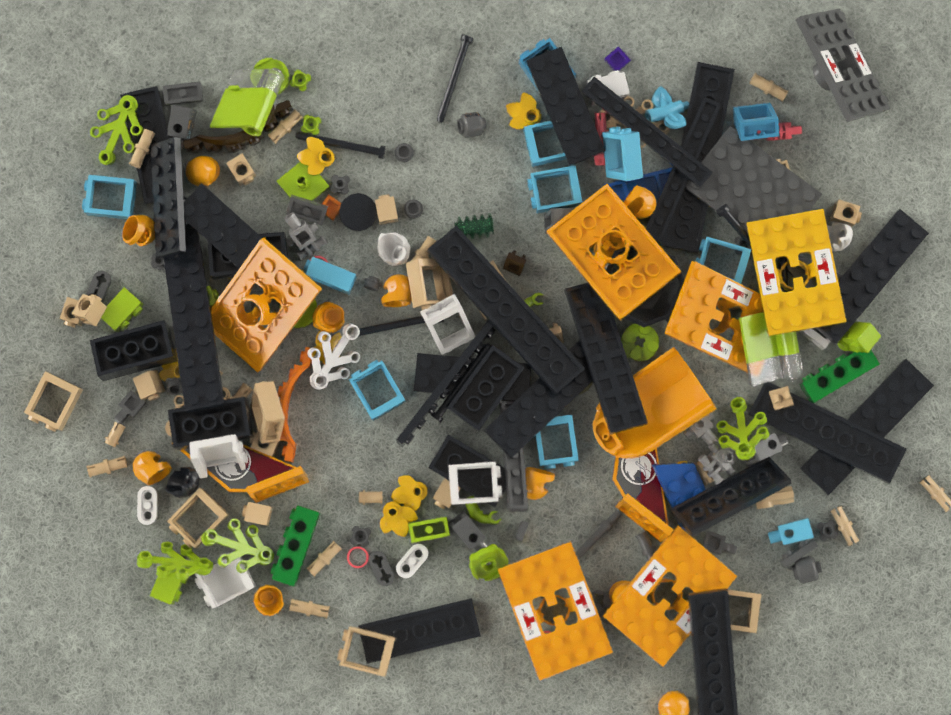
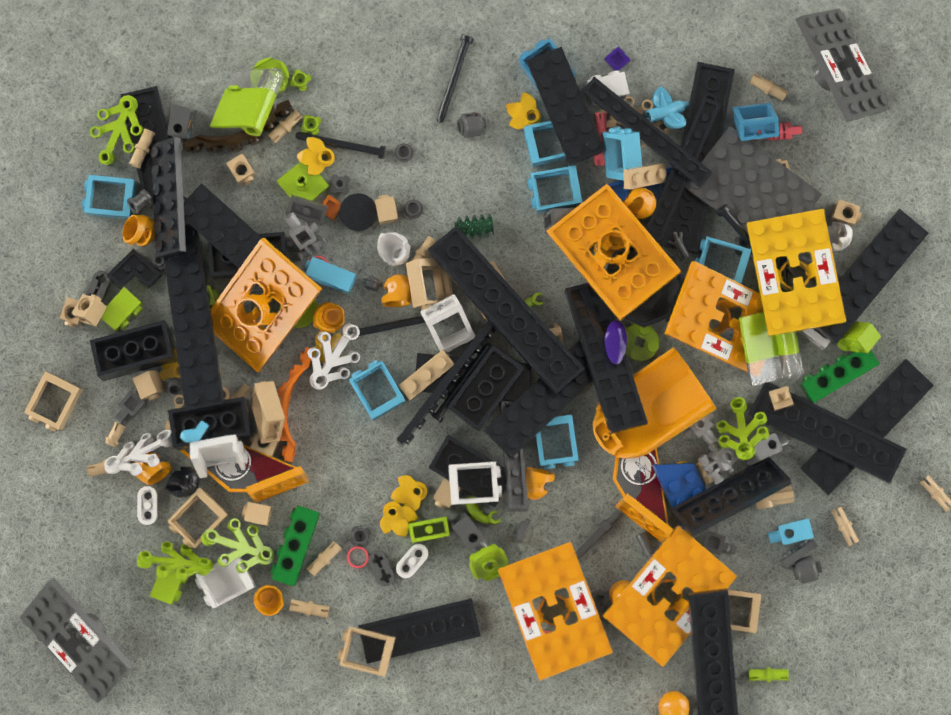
dark grey plate [163,81,203,106] -> none
light orange helmet [185,156,220,186] -> none
tan pin [359,490,382,505] -> none
dark brown tile [503,250,527,276] -> none
dark grey plate [817,520,838,541] -> none
none -> dark grey plate [20,577,133,703]
none -> white plant [104,430,173,476]
none -> black plate [107,249,162,290]
none -> dark grey bush [127,189,153,214]
none -> medium azure arm [180,421,209,442]
none -> tan plate [398,349,455,401]
none -> dark purple arm [605,321,627,365]
none -> tan plate [623,163,667,189]
none -> dark grey bar [668,232,690,259]
none -> lime pin [748,667,789,683]

